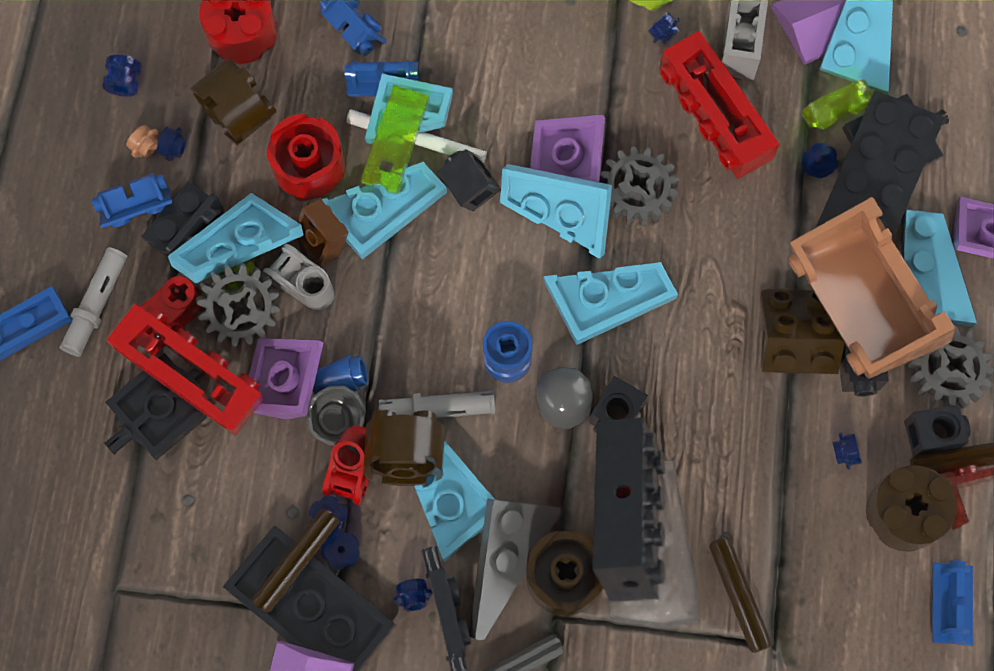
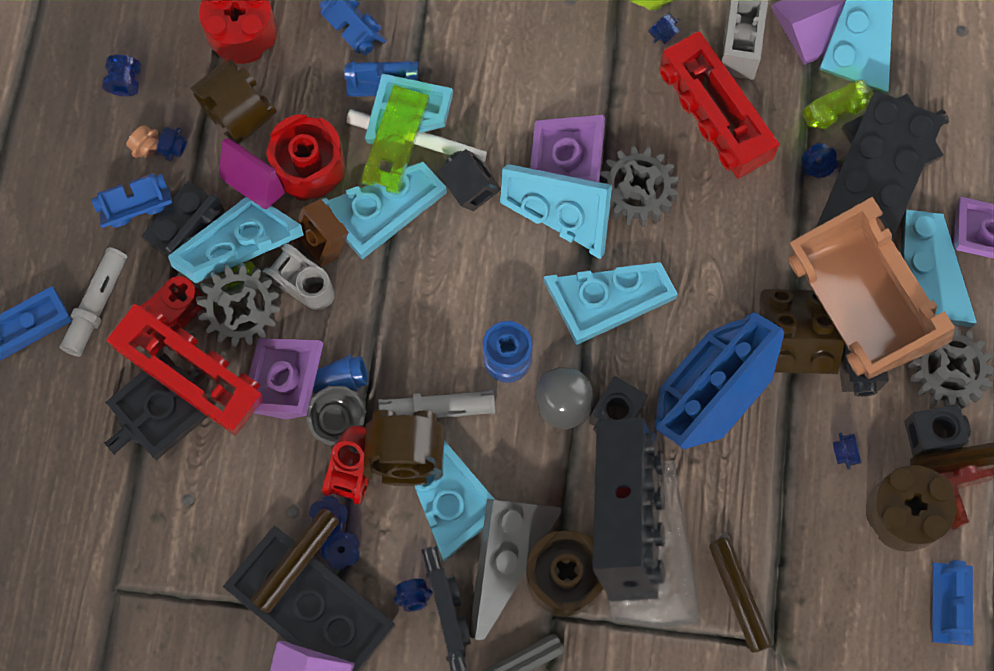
none -> magenta slope [219,138,285,209]
none -> blue wedge [654,312,784,450]

